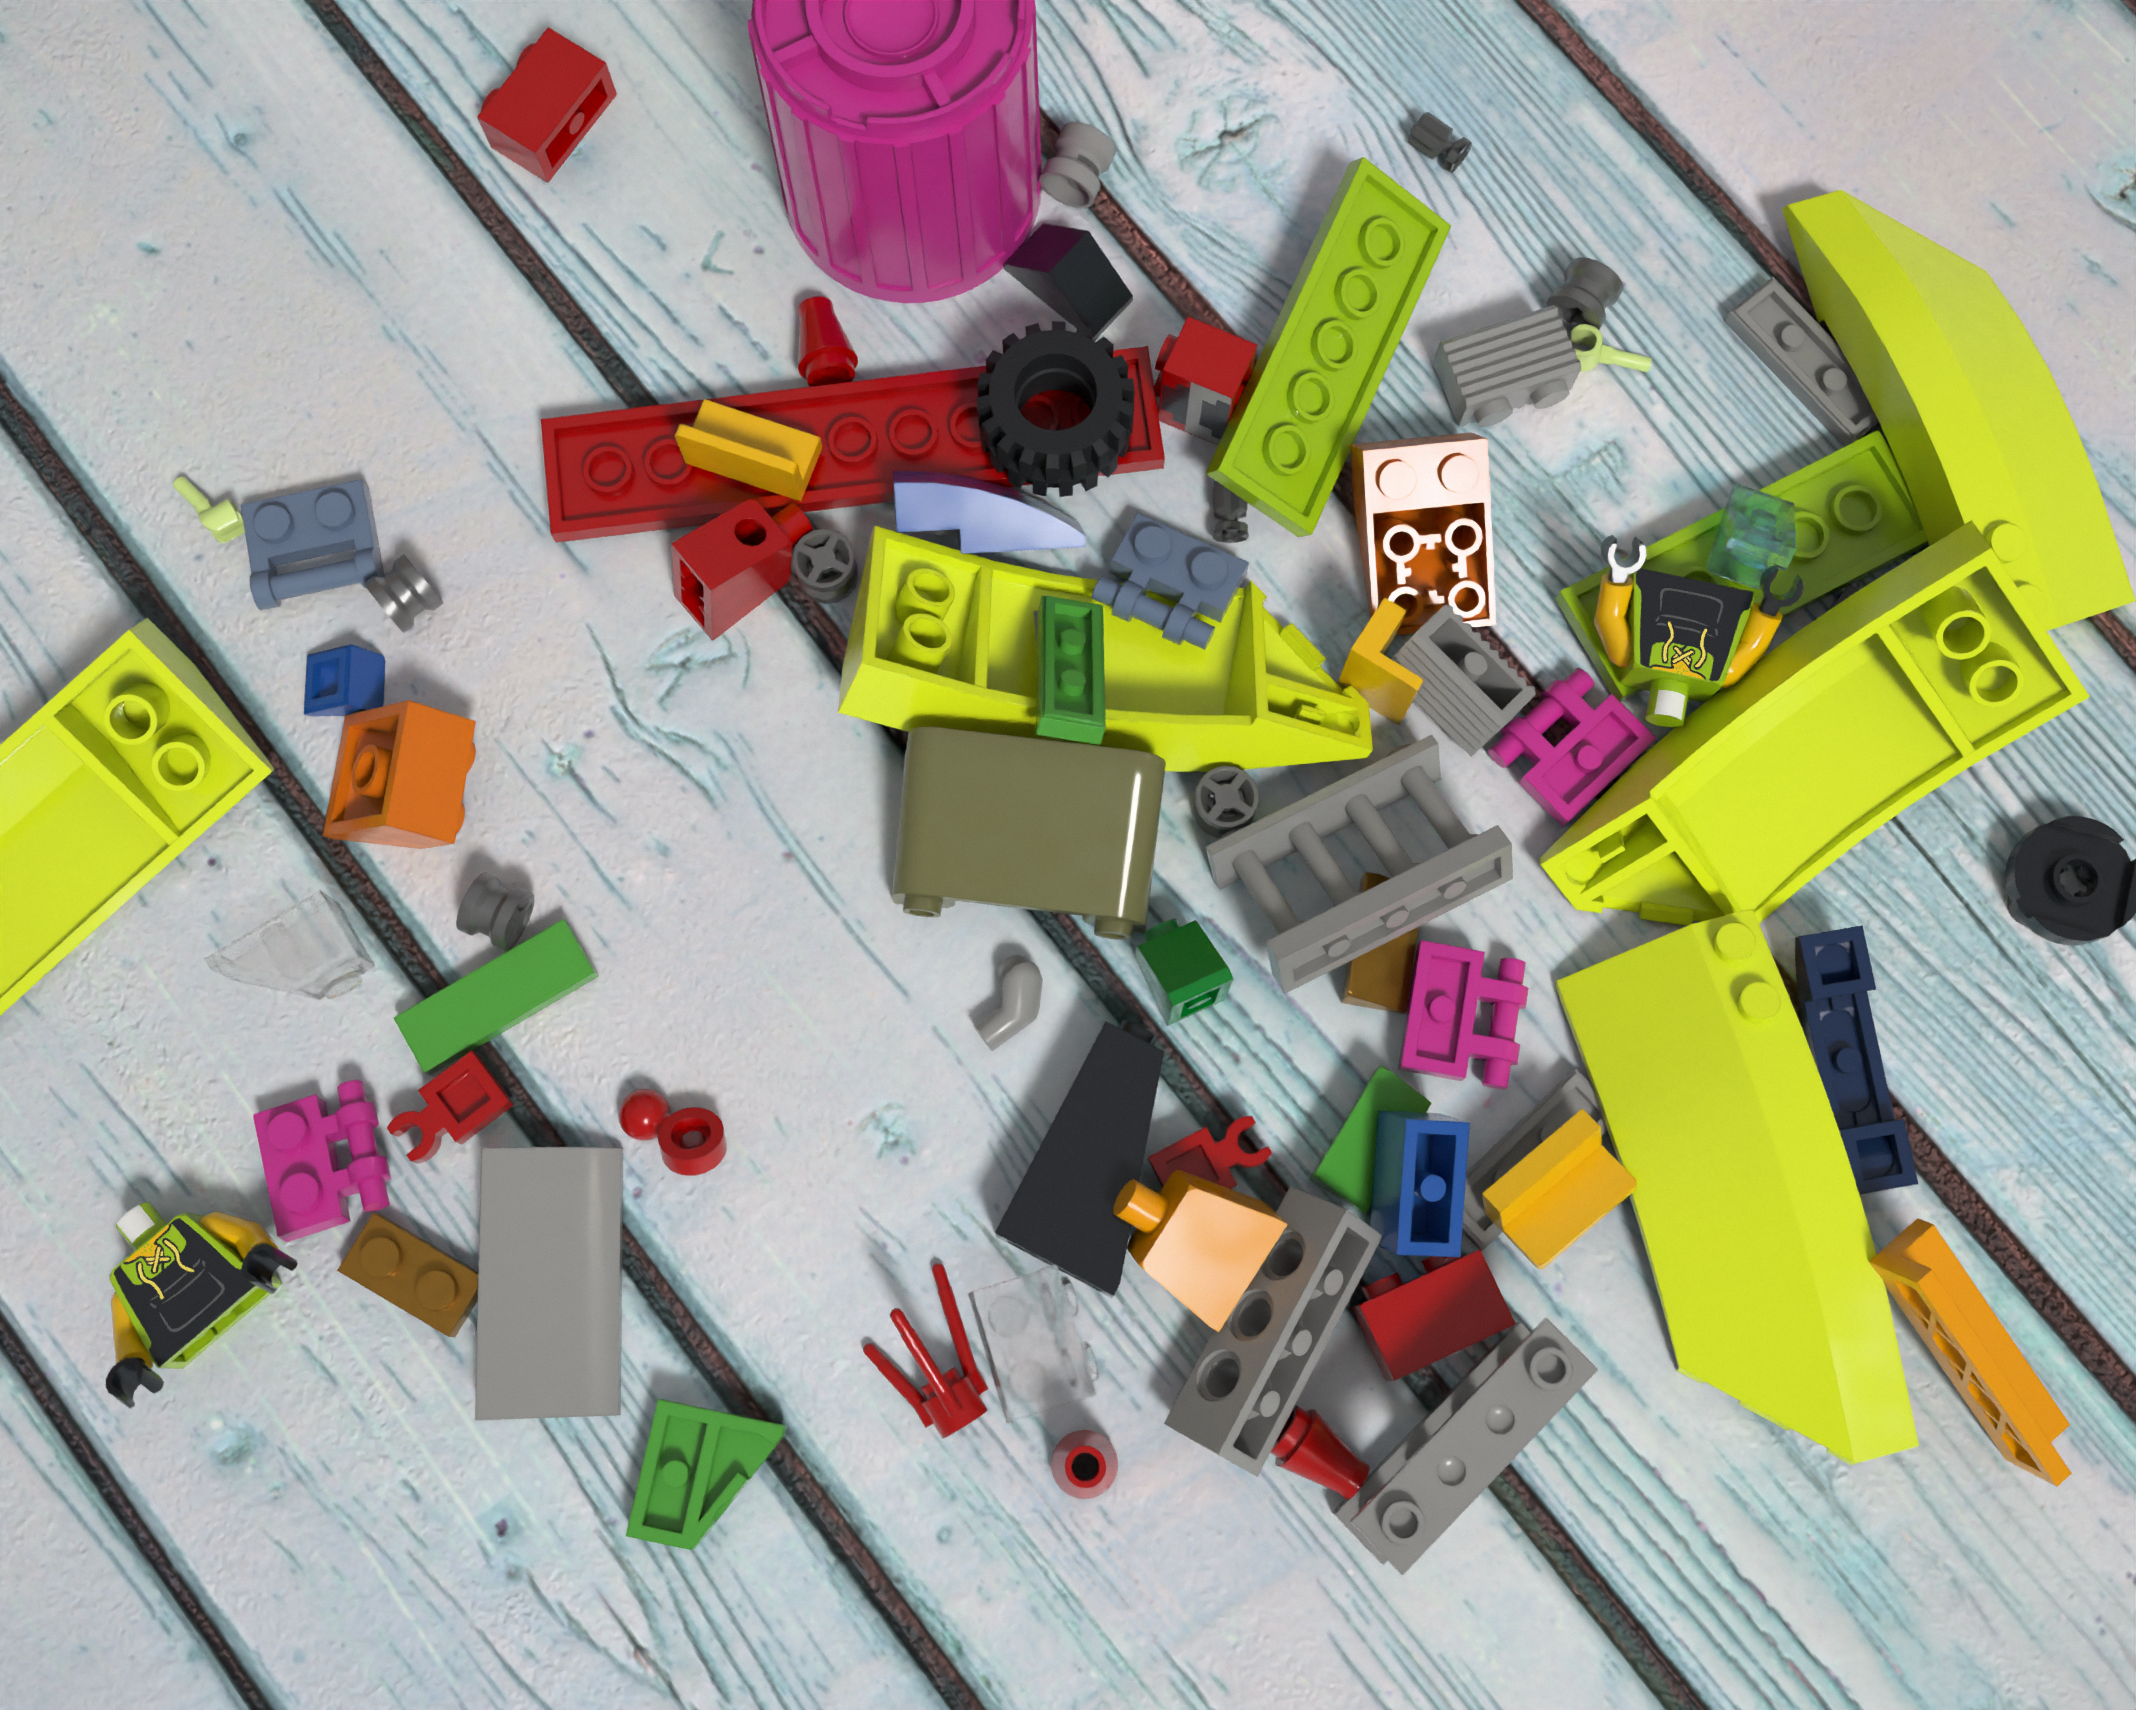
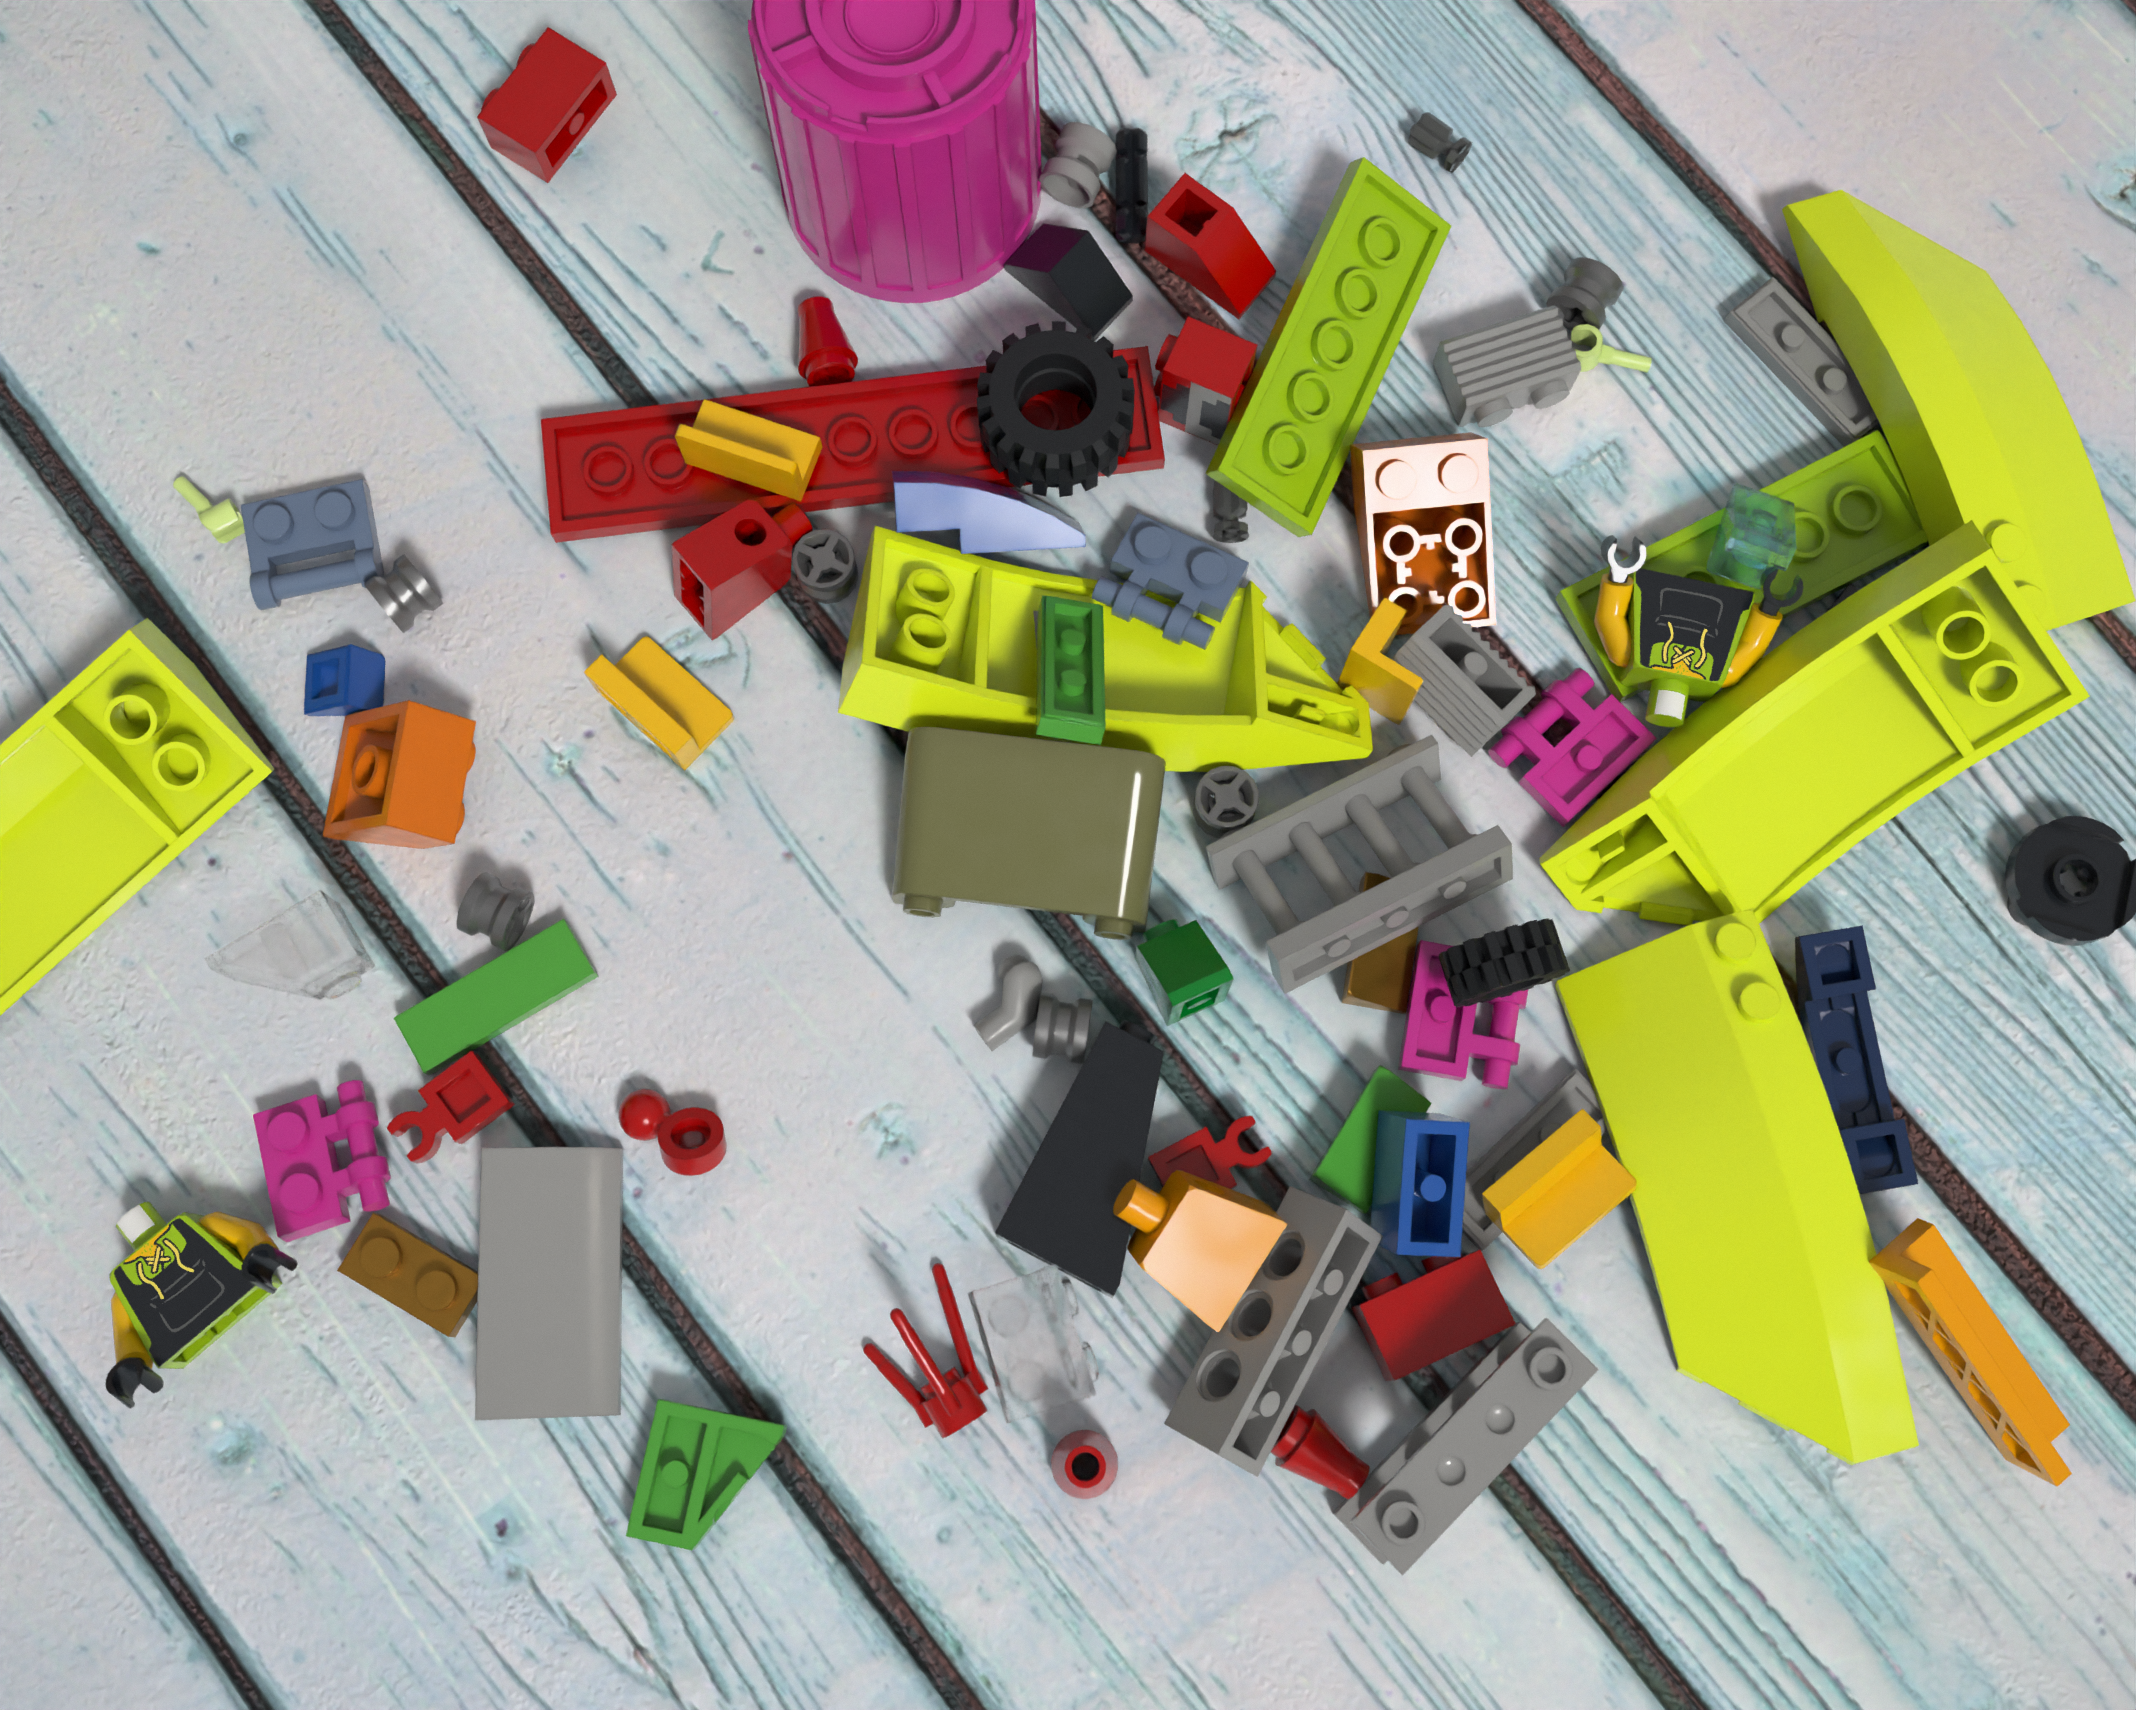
none -> yellow panel [584,637,734,771]
none -> flat silver wheel [1032,993,1093,1064]
none -> black axle [1115,128,1148,244]
none -> red slope [1145,173,1276,319]
none -> black tyre [1438,919,1570,1007]

